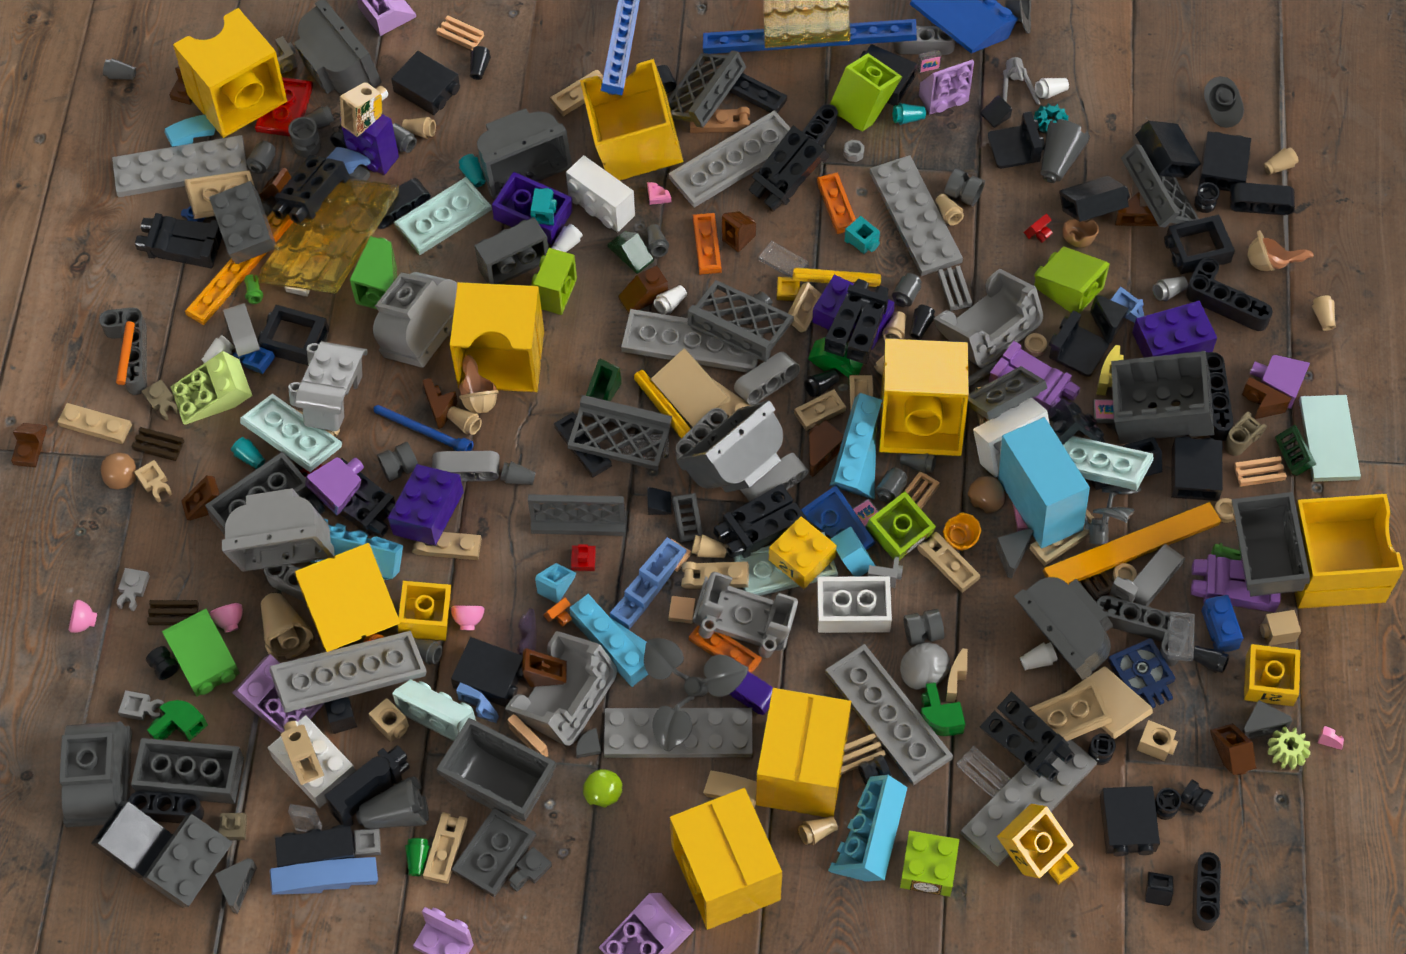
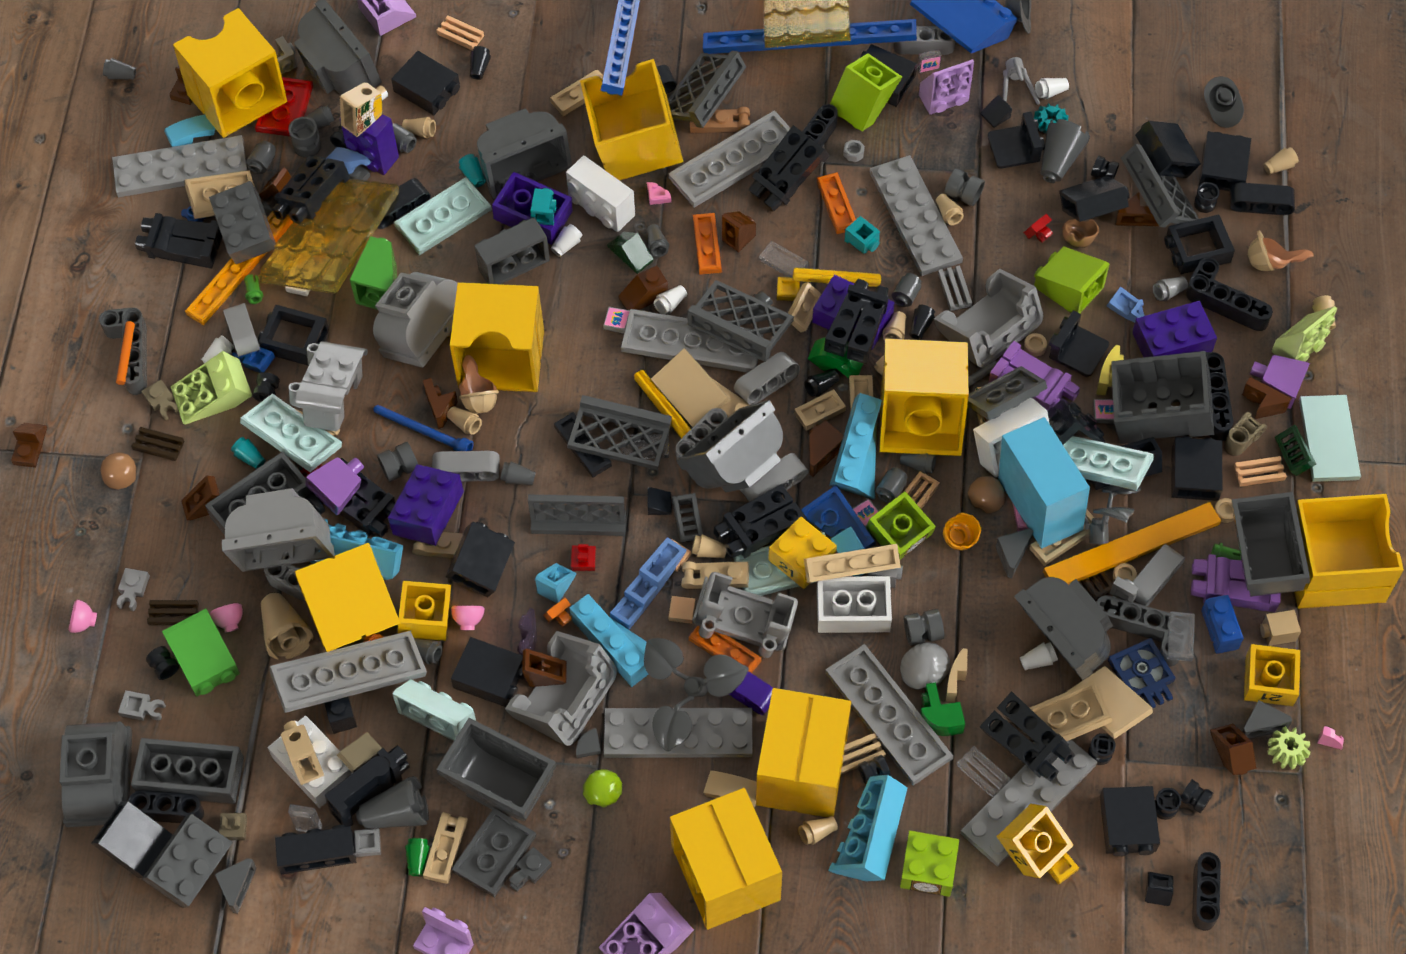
tan plate [58,403,132,444] -> none
tan plate [134,460,172,502] -> none
green brick [147,700,208,742] -> none
lavender slope [232,654,324,733] -> none
medium blue slope [270,857,378,895] -> none
tan brick [368,698,409,742] -> none
medium blue slope [456,682,499,723] -> none
light nougat tile [507,714,548,757] -> none
lime brick [531,248,577,315] -> none
dark green slope [586,359,621,401] -> none
black plate [729,73,787,113] -> none
teal cone [892,103,926,125] -> none
tan plate [917,532,980,593] -> none
black slope [1090,295,1129,343] -> none
tan brick [1137,720,1178,761] -> none
black cone [1191,646,1229,673] -> none
none -> black wheel [252,372,280,402]
none -> dark tan slope [337,732,382,773]
none -> black brick [445,522,515,598]
none -> tile [603,307,630,333]
none -> tan plate [804,544,901,583]
none -> black wheel [1091,155,1119,179]
none -> yellowish green slope [1271,306,1337,362]

